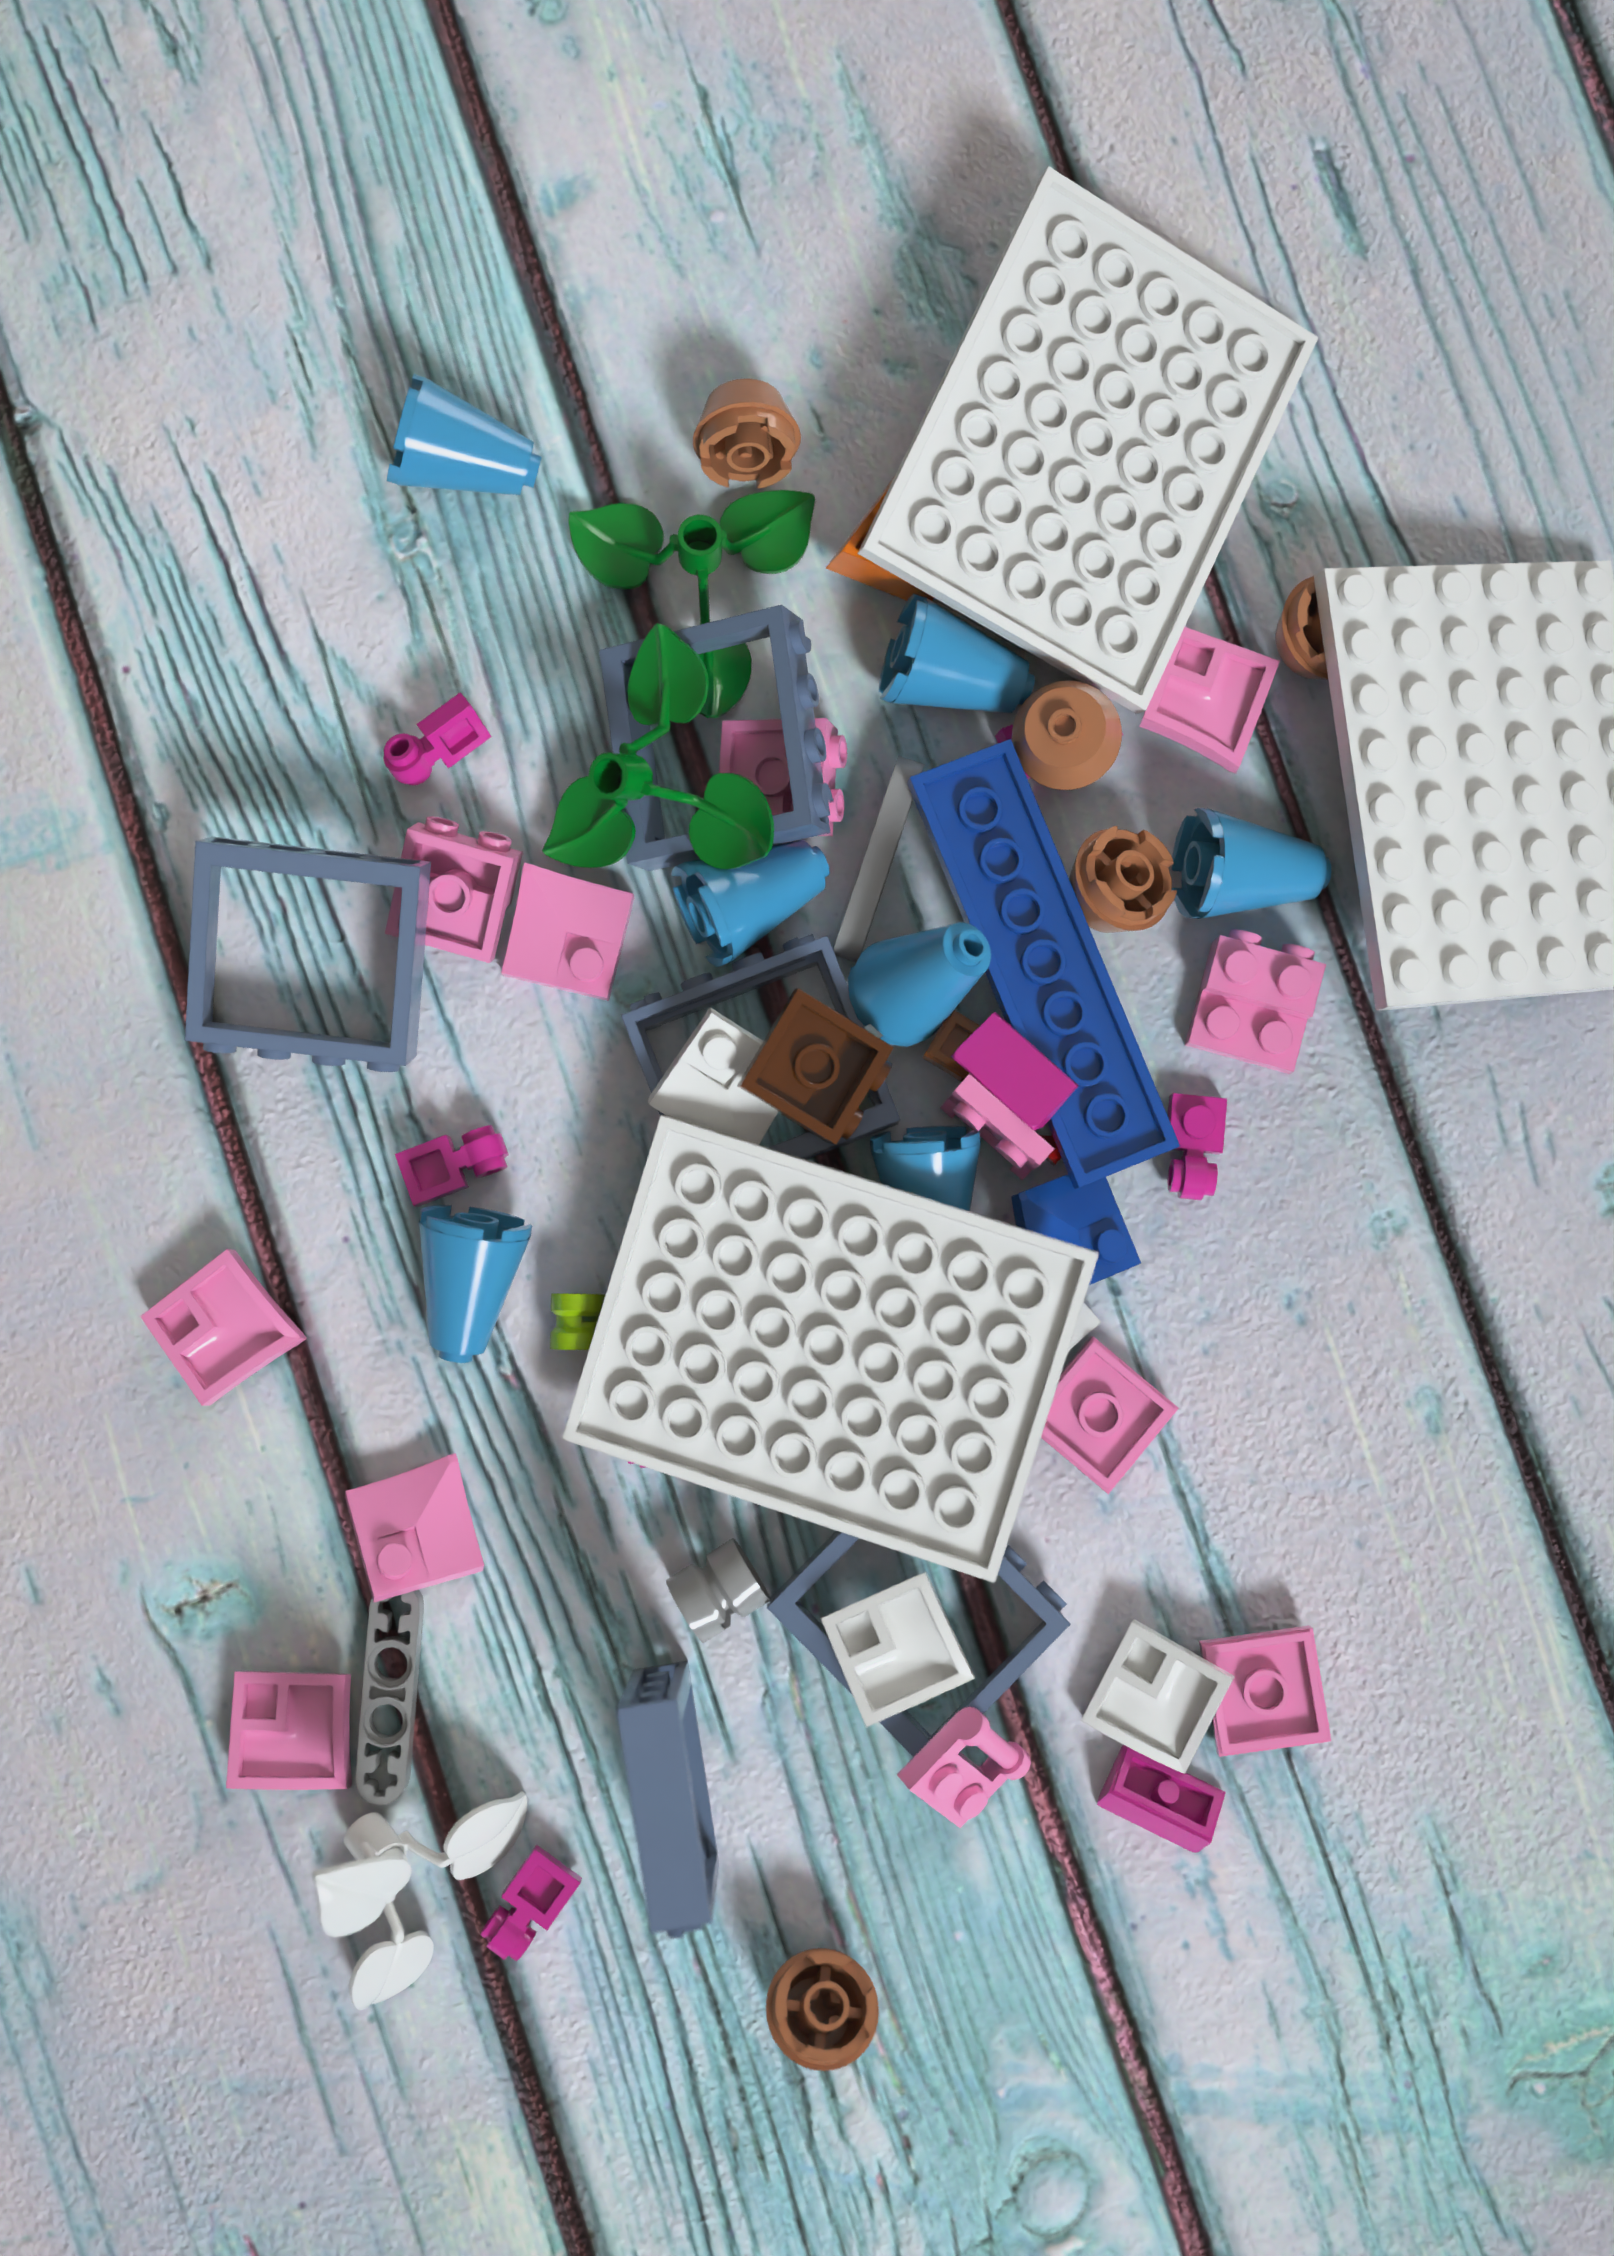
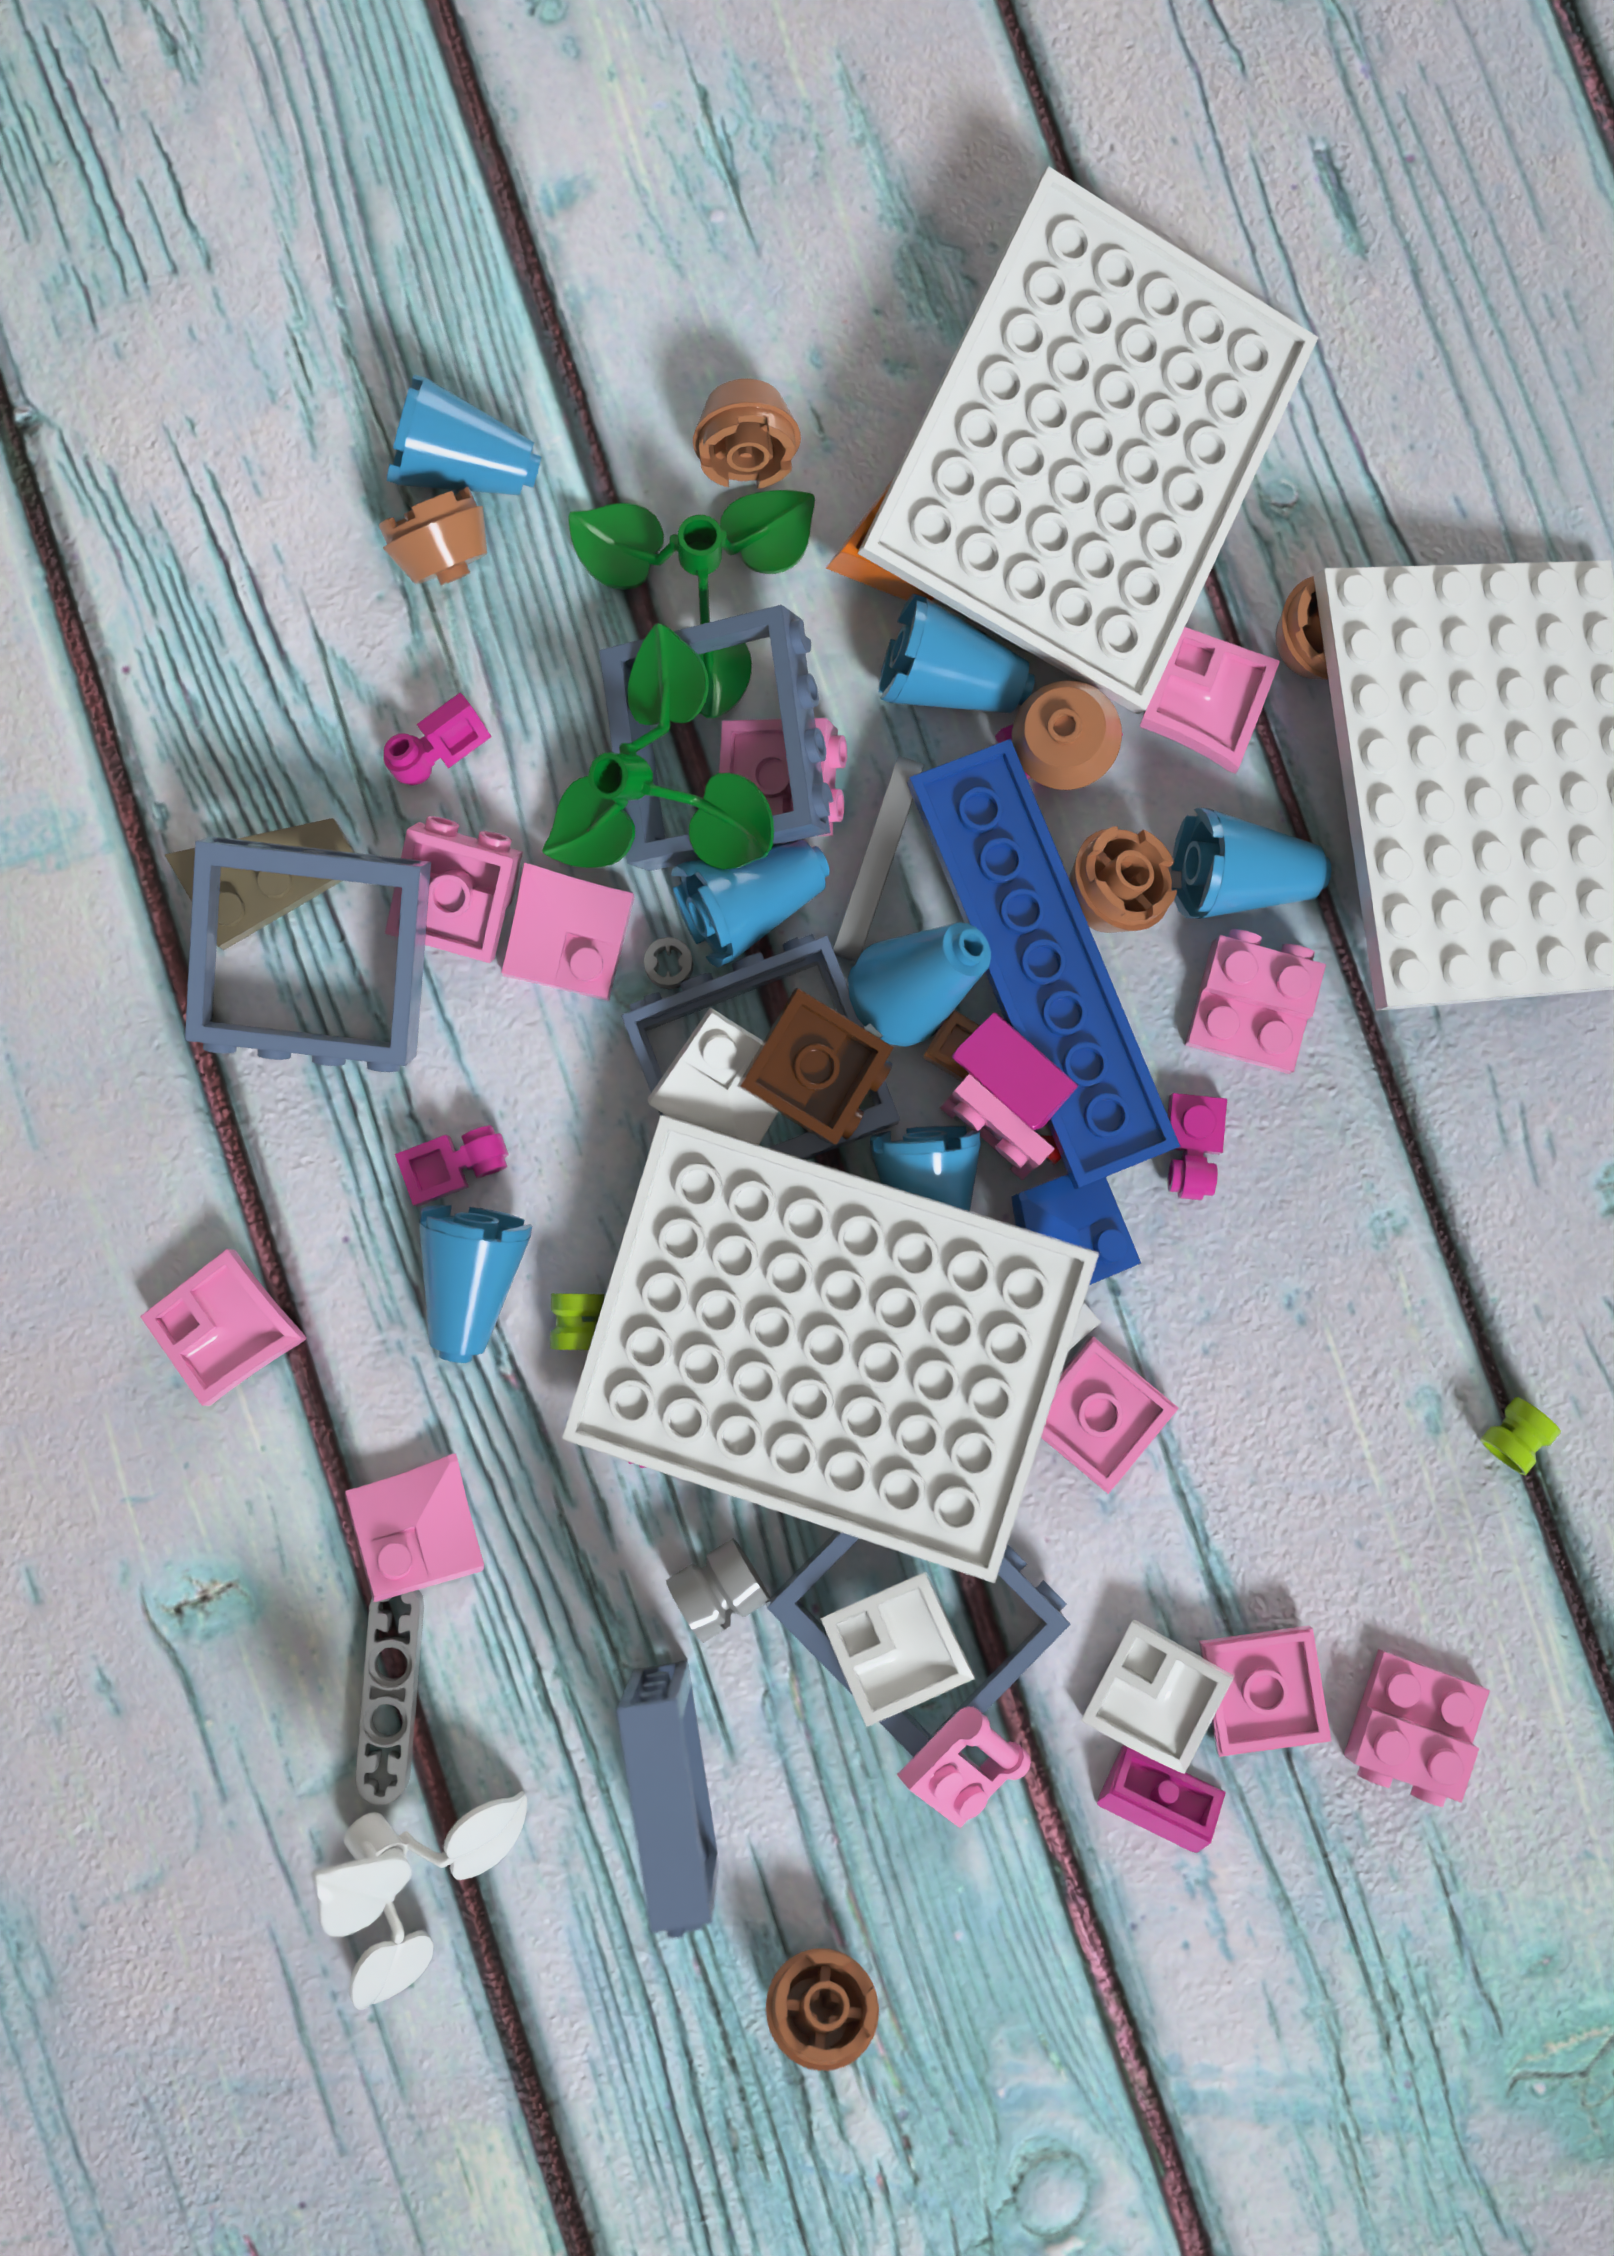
bright pink plate [226,1671,352,1790] -> none
dark pink plate [480,1844,582,1962] -> none
none -> dark tan wing [164,818,355,950]
none -> nougat cone [379,487,487,586]
none -> light grey bush [643,937,694,990]
none -> bright pink plate [1344,1649,1490,1807]
none -> lime wheel [1480,1397,1561,1476]

